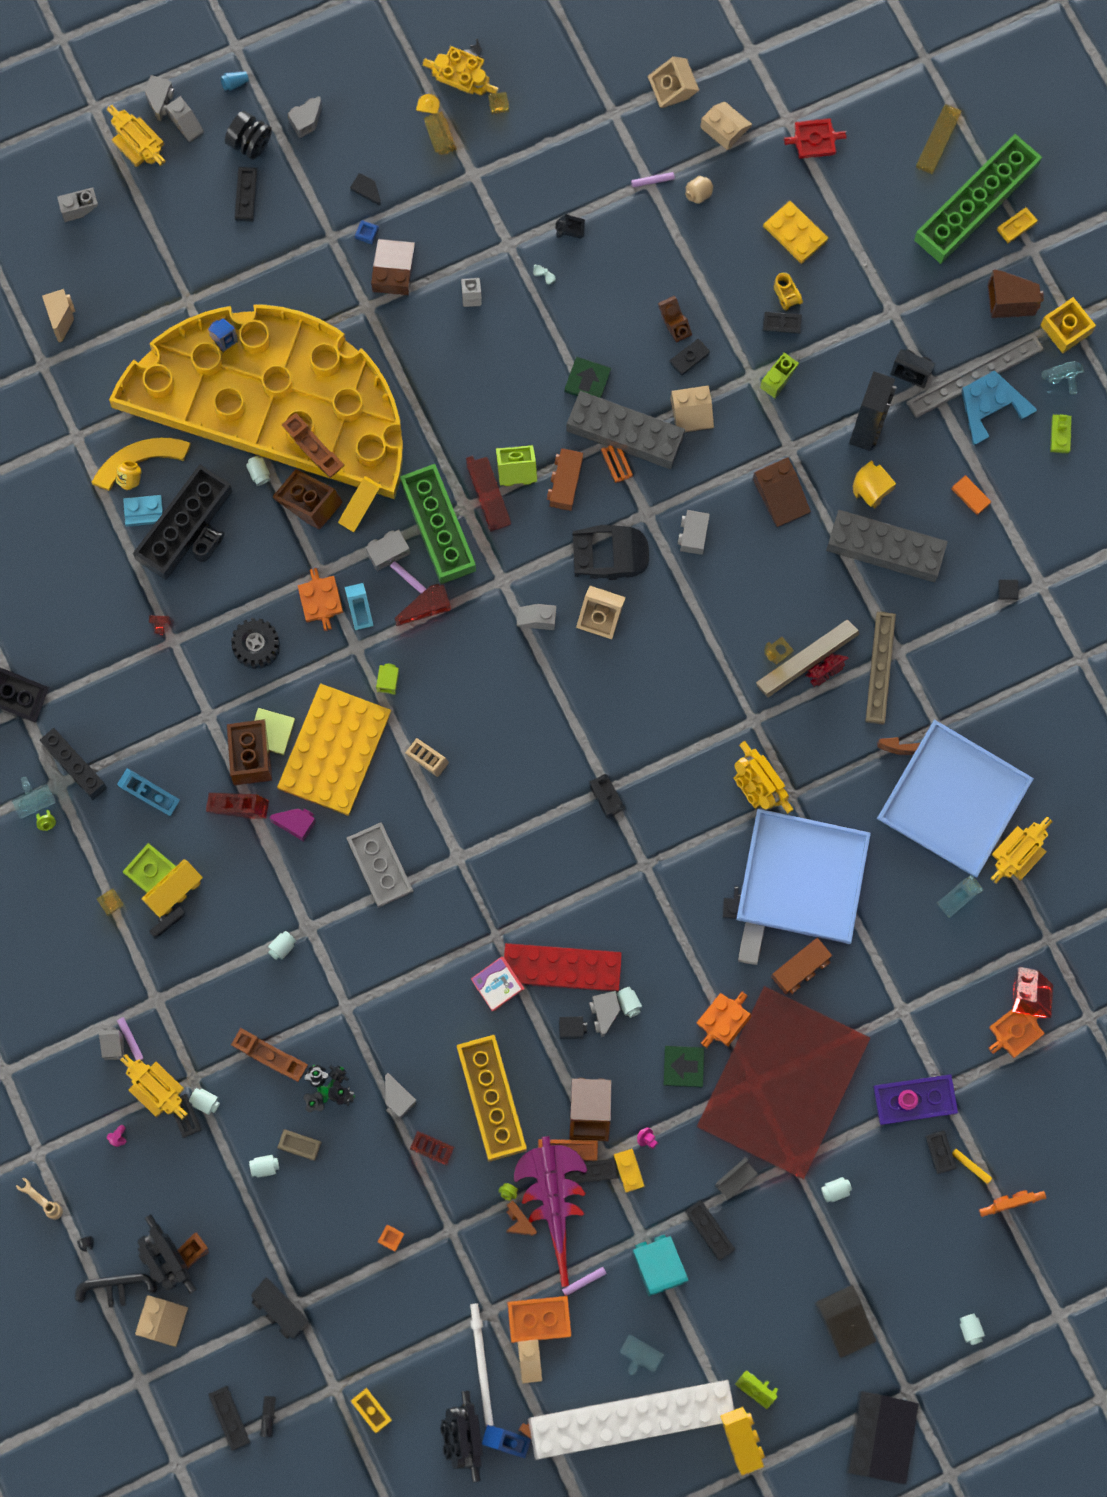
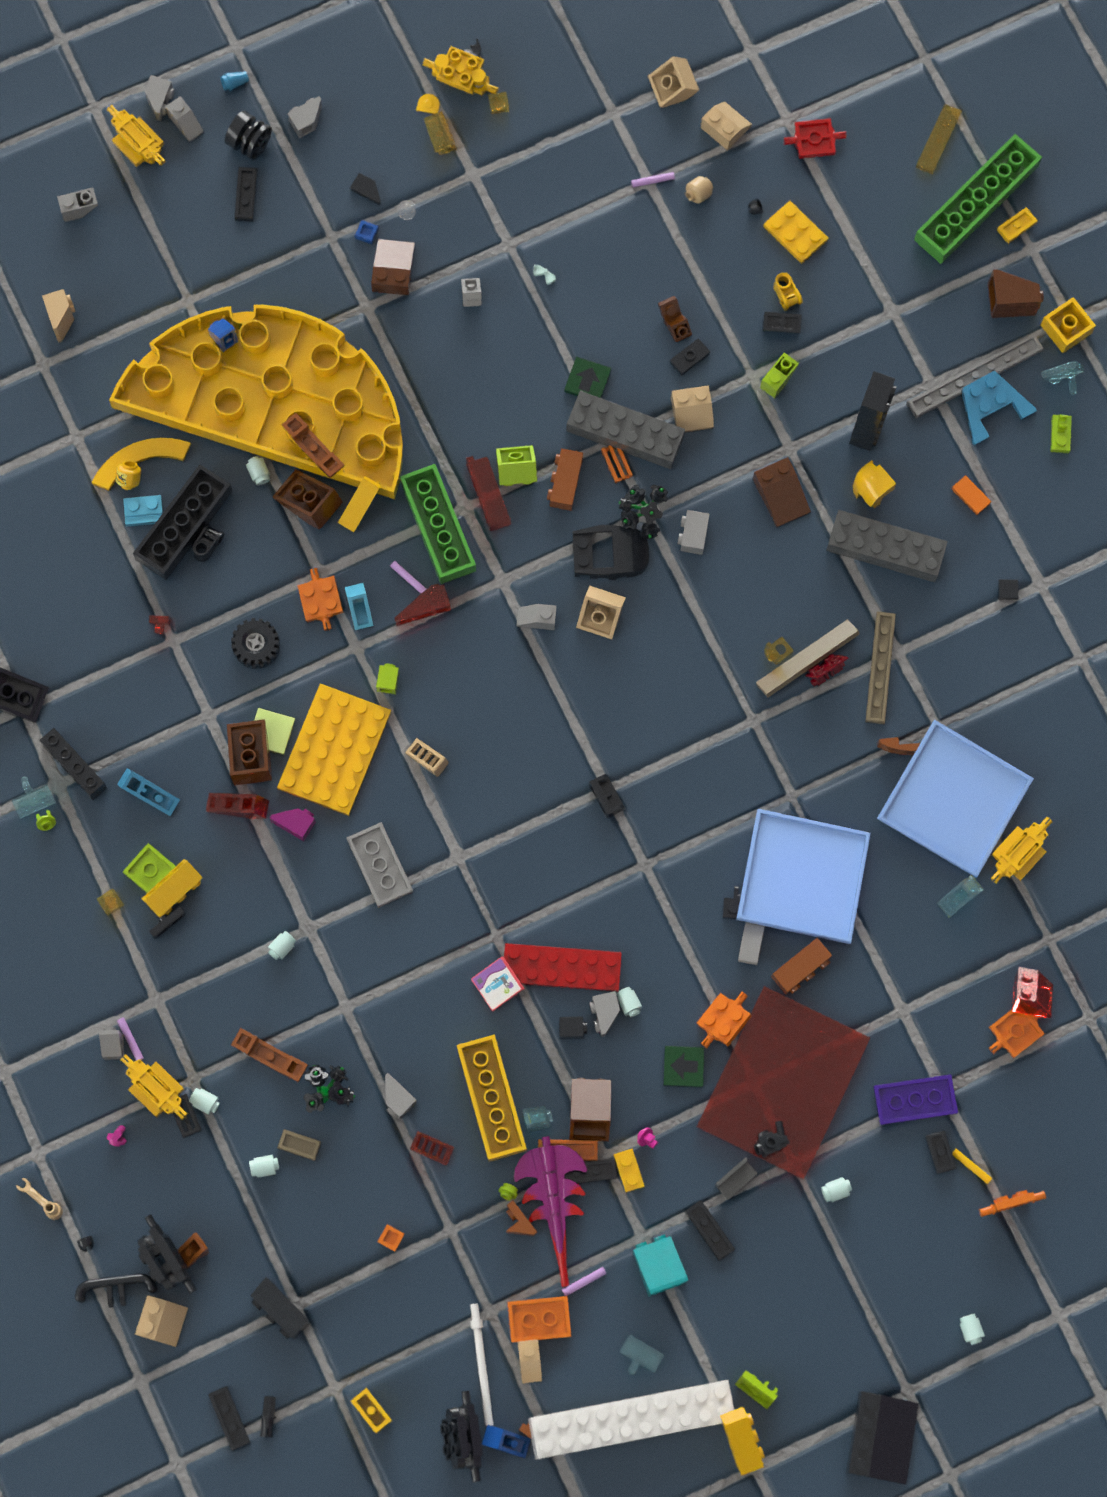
light grey brick [365,530,410,571] -> none
black bracket [555,214,585,239] -> none
yellow piece [733,741,794,814] -> none
clear smoke slope [815,1285,877,1358] -> none
black slope [890,349,935,389] -> none
dark pink plate [898,1090,918,1110] -> none
none -> clear tile [397,200,416,220]
none -> clear light blue slope [522,1106,553,1133]
none -> black plant [619,485,668,539]
none -> black hinge [748,199,763,215]
none -> black piece [754,1121,790,1158]

